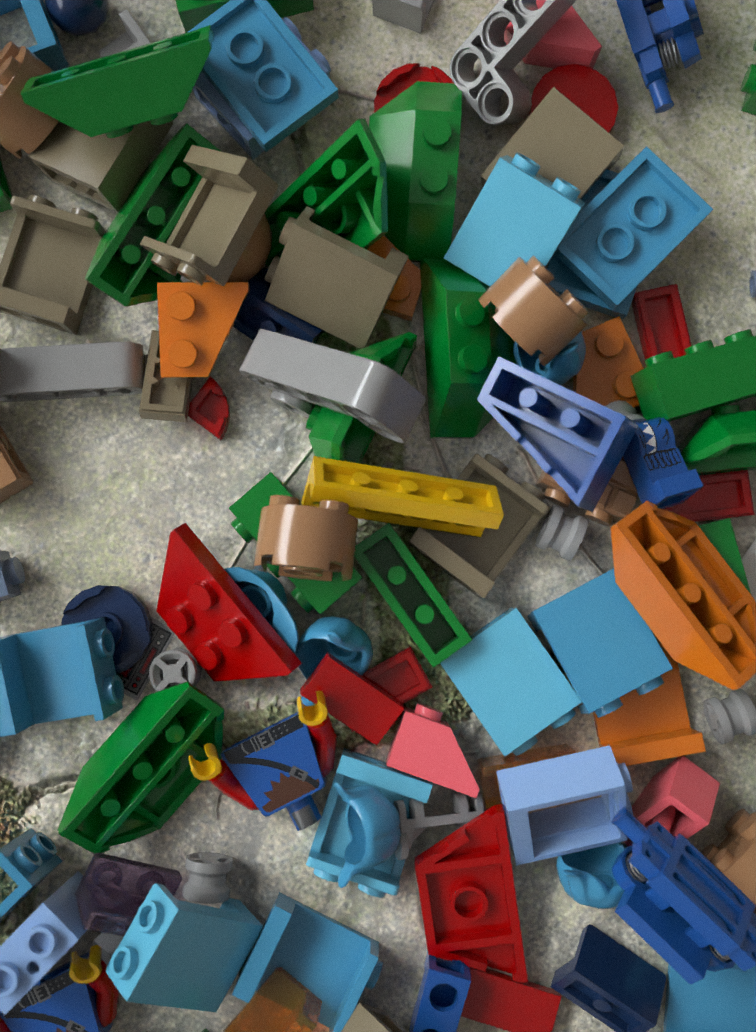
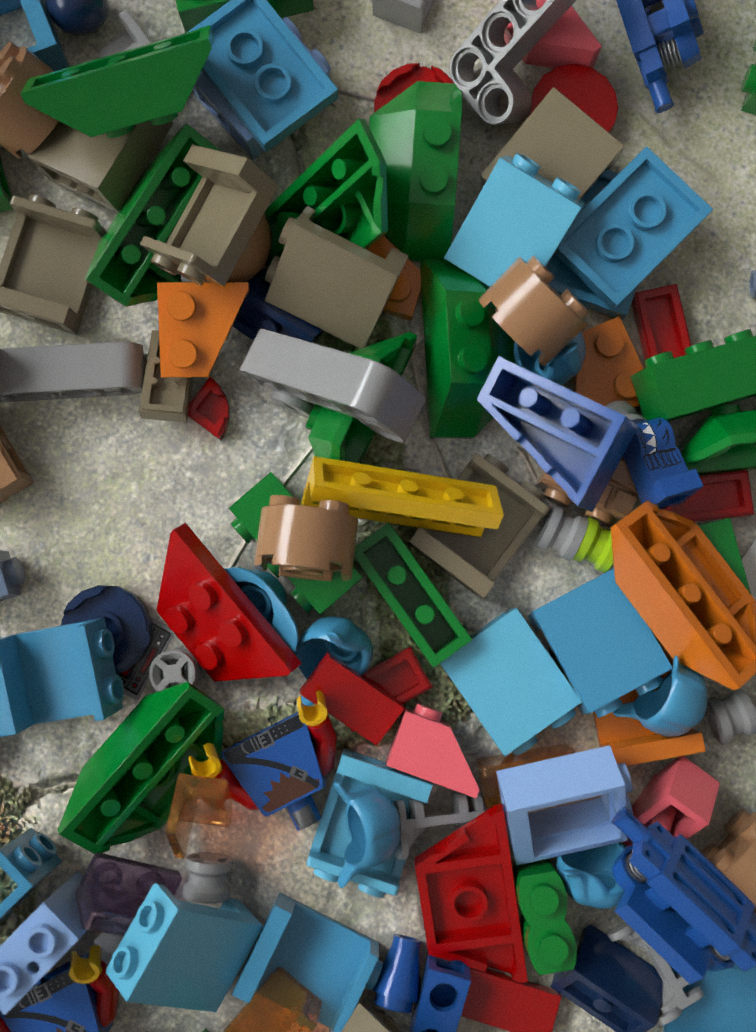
none -> clear orange panel [166,773,233,859]
none -> blue cone [373,934,421,1013]
none -> green brick [512,859,577,975]
none -> lime wheel [572,517,614,573]
none -> light grey piece [607,922,704,1026]
none -> dark azure hair [613,655,708,737]

